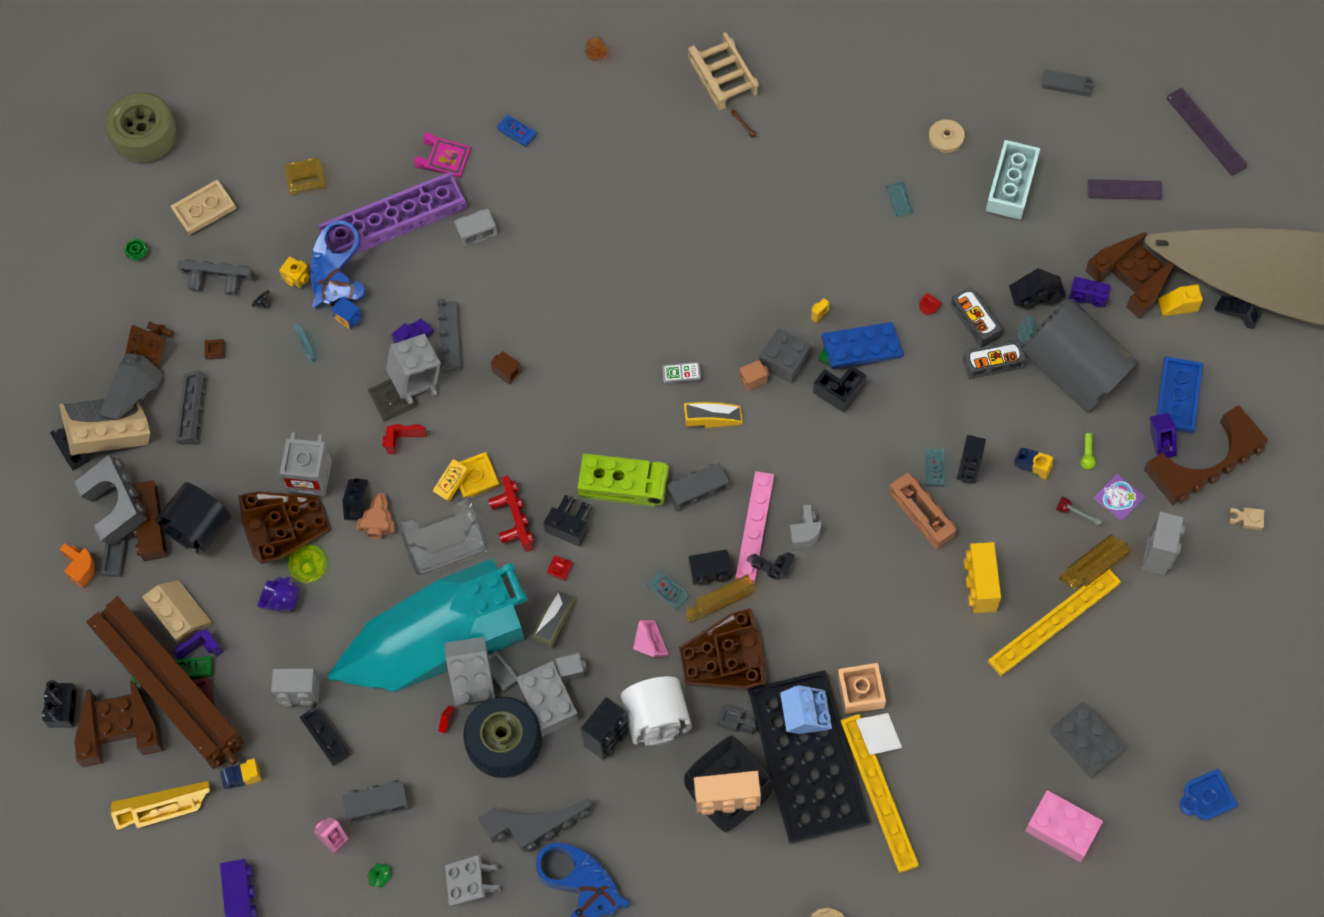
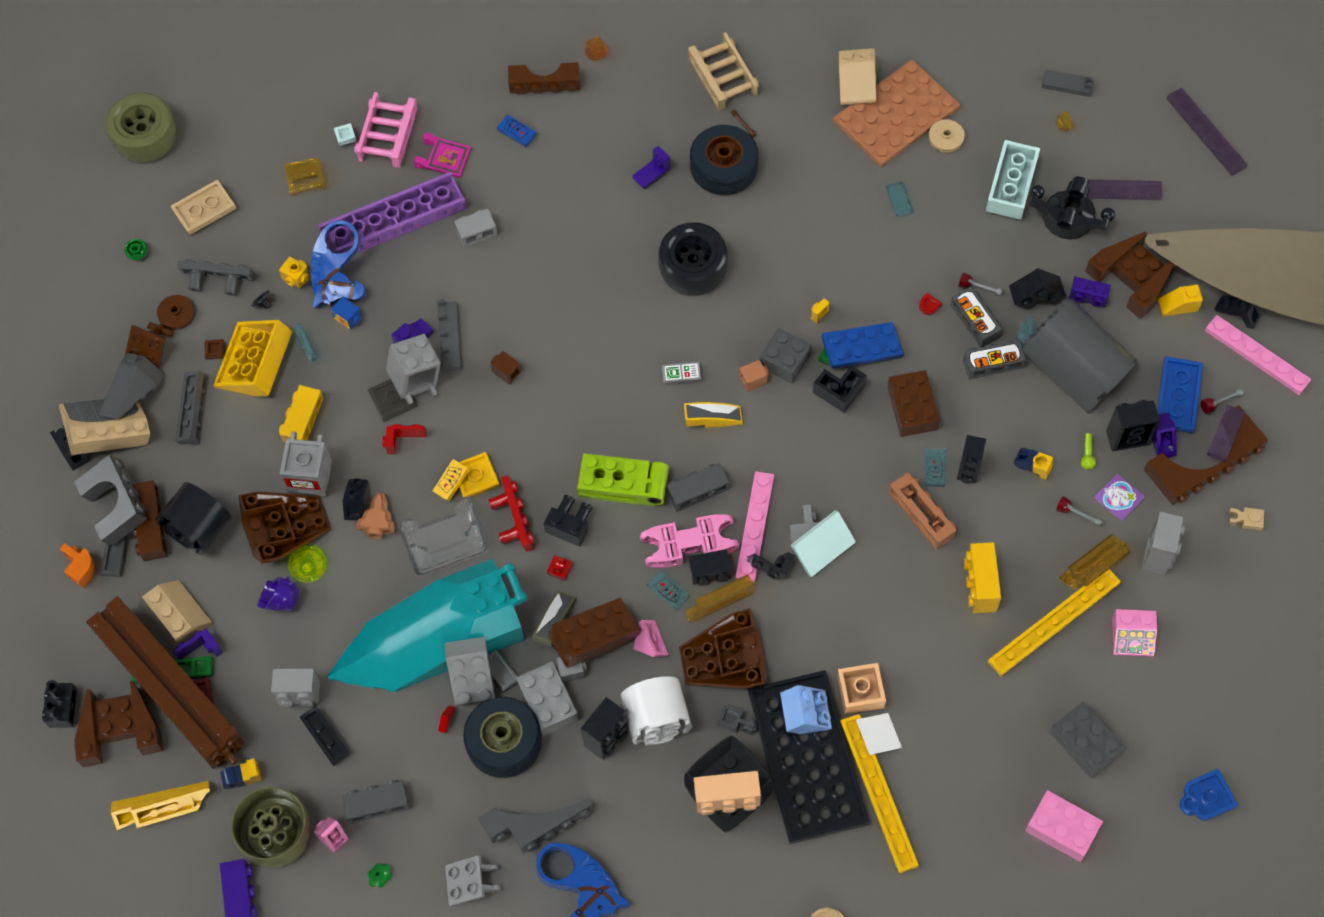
none -> reddish brown plate [157,295,195,330]
none -> yellow slope [213,320,292,397]
none -> olive wheel [231,787,312,869]
none -> yellow brick [279,385,324,443]
none -> light aqua plate [334,123,356,146]
none -> bright pink fence [355,92,418,168]
none -> reddish brown arch [508,62,580,94]
none -> reddish brown brick [548,597,640,668]
none -> dark purple bracket [632,146,670,189]
none -> bright pink piece [640,514,739,568]
none -> black wheel [658,222,728,295]
none -> black wheel [690,125,759,195]
none -> light aqua tile [791,510,856,577]
none -> nougat plate [833,59,960,168]
none -> tan slope [839,48,876,105]
none -> reddish brown brick [887,370,940,437]
none -> hinge [958,273,1003,295]
none -> black piece [1029,176,1115,240]
none -> clear yellow plate [1056,111,1074,132]
none -> black brick [1106,400,1160,452]
none -> bright pink slope [1112,609,1157,657]
none -> hinge [1200,389,1244,414]
none -> bright pink plate [1205,315,1311,395]
none -> clear purple tile [1207,405,1245,462]

